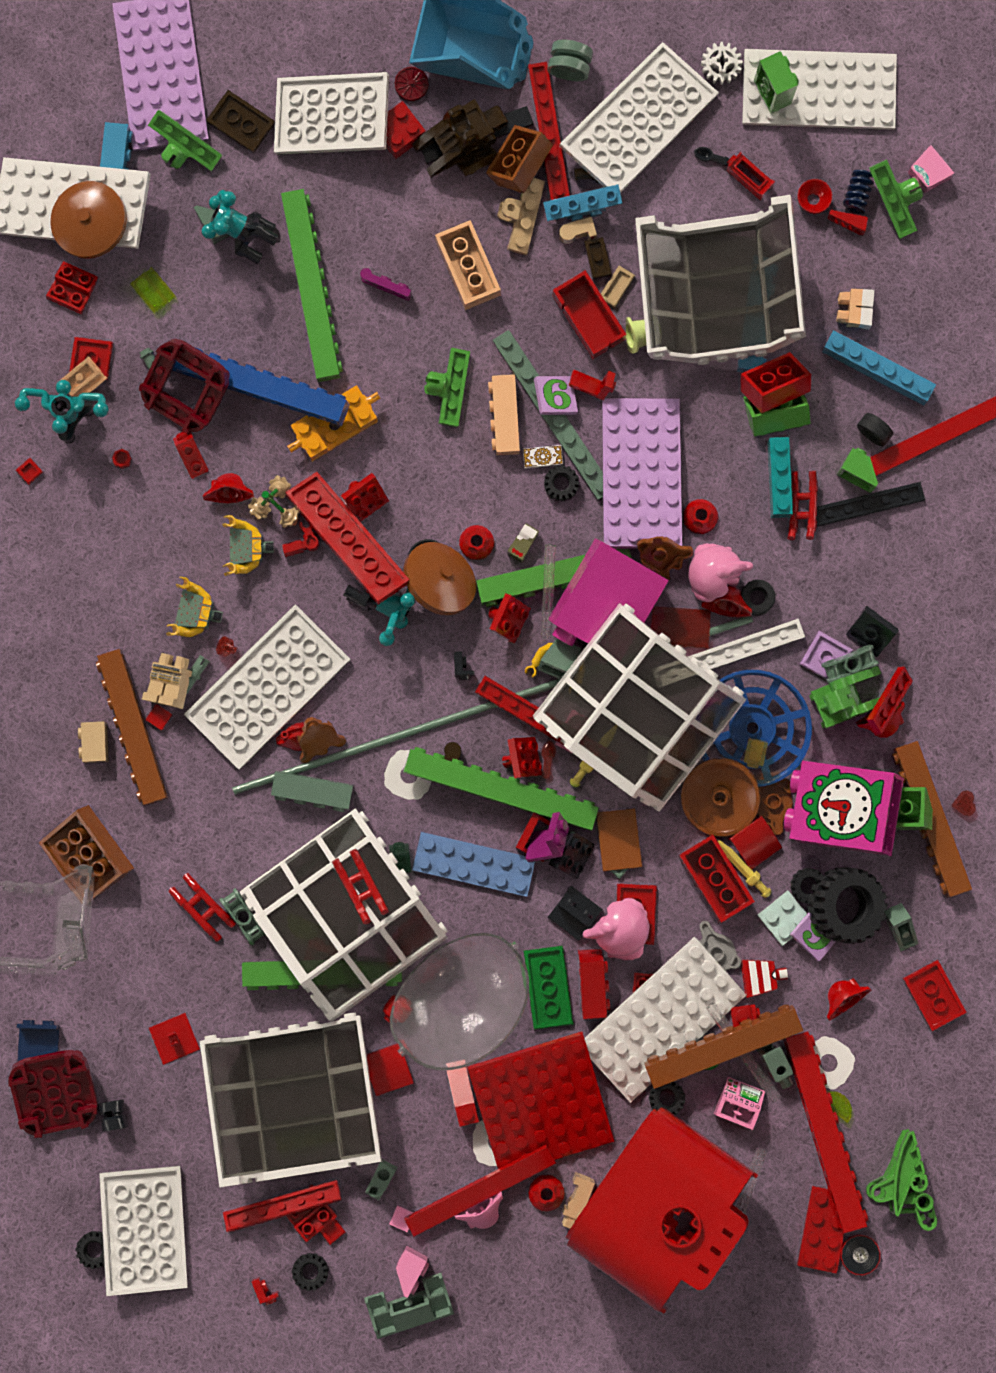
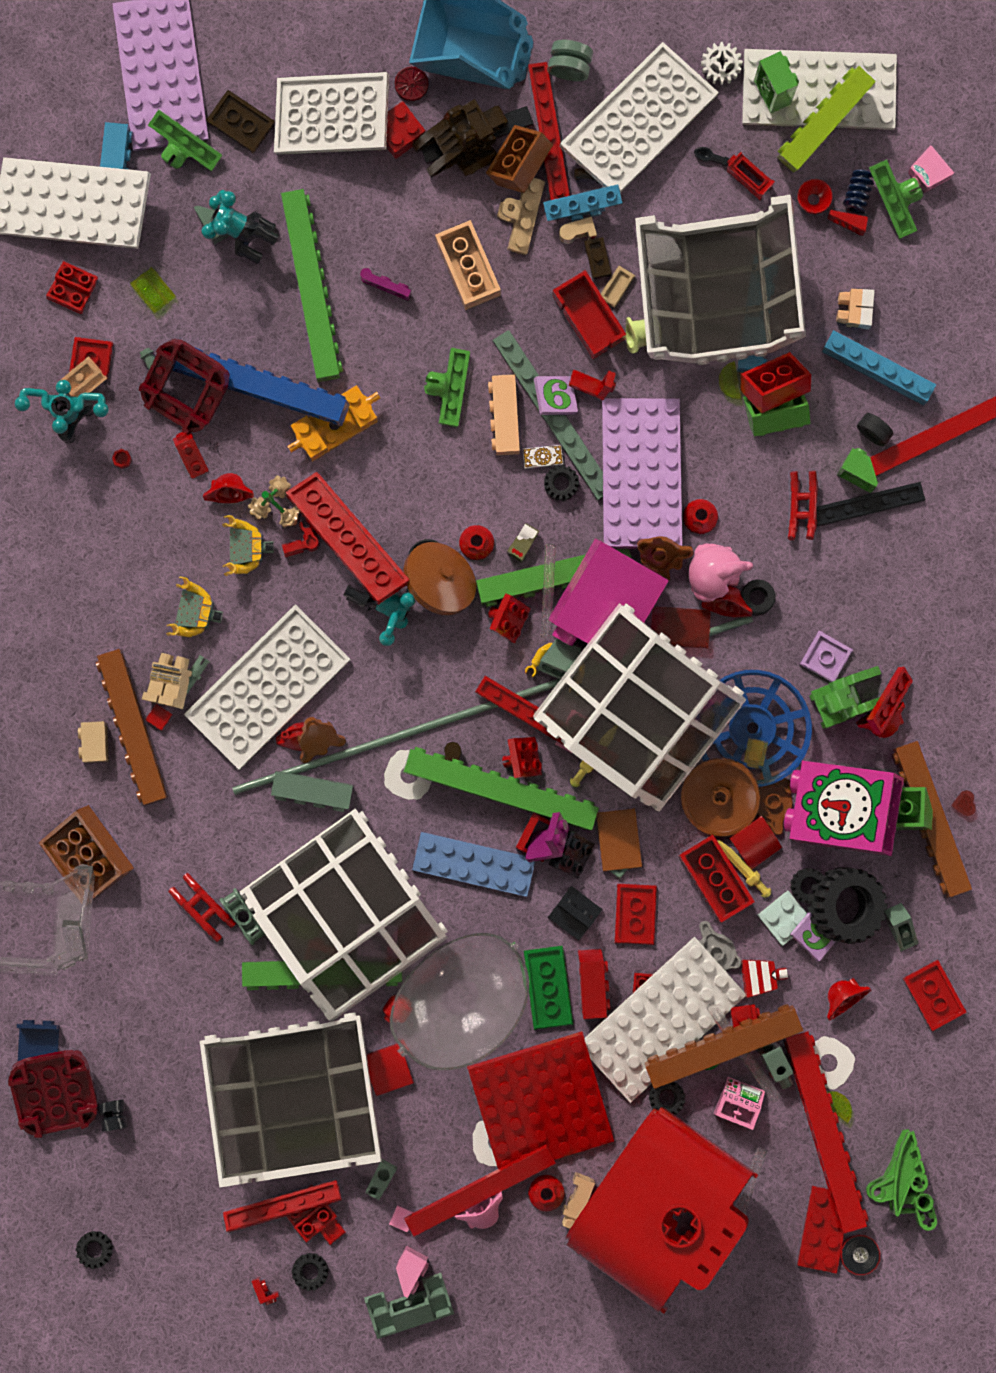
red tile [16,458,43,485] -> none
dark orange dish [50,181,127,259] -> none
white plate [99,1166,187,1296] -> none
red piece [149,1013,200,1065] -> none
clear red tile [216,636,237,657] -> none
red piece [332,849,389,924] -> none
red plate [340,473,389,522] -> none
clear green bracket [389,842,412,875] -> none
slope [446,1062,479,1127] -> none
black bracket [454,651,475,680] -> none
clear red piece [541,741,556,779] -> none
bright pink piece [583,898,649,960] -> none
white plate [651,619,805,688] -> none
teal brick [767,437,793,518] -> none
sand green piece [821,645,879,683] -> none
black bracket [846,606,899,657] -> none
none -> clear neon green tile [718,361,741,400]
none -> lime brick [776,66,876,173]

